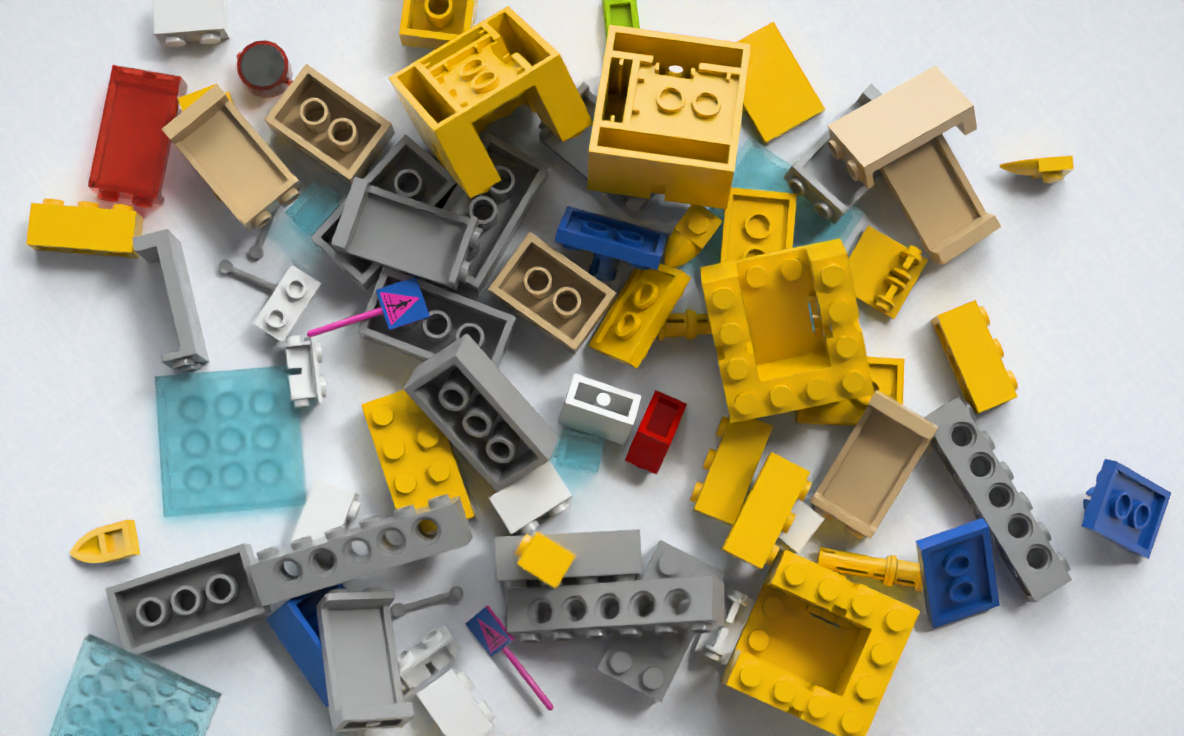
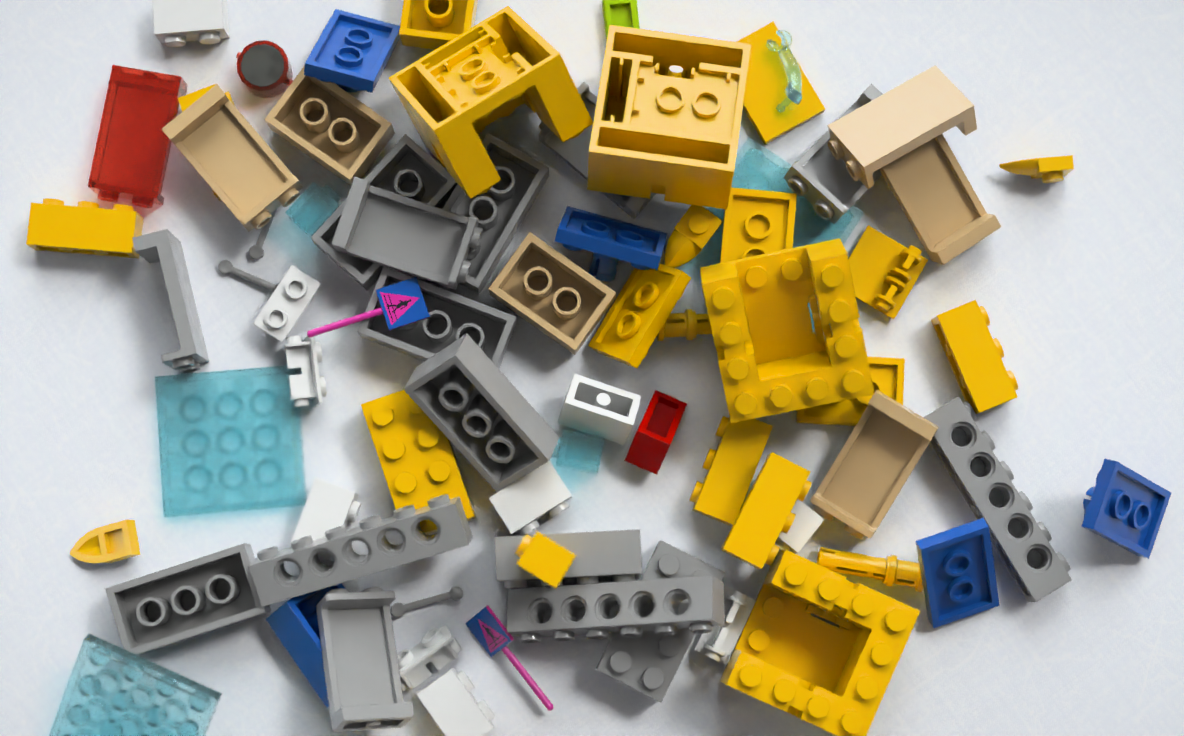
none -> blue plate [304,9,400,93]
none -> clear light blue piece [766,30,802,113]

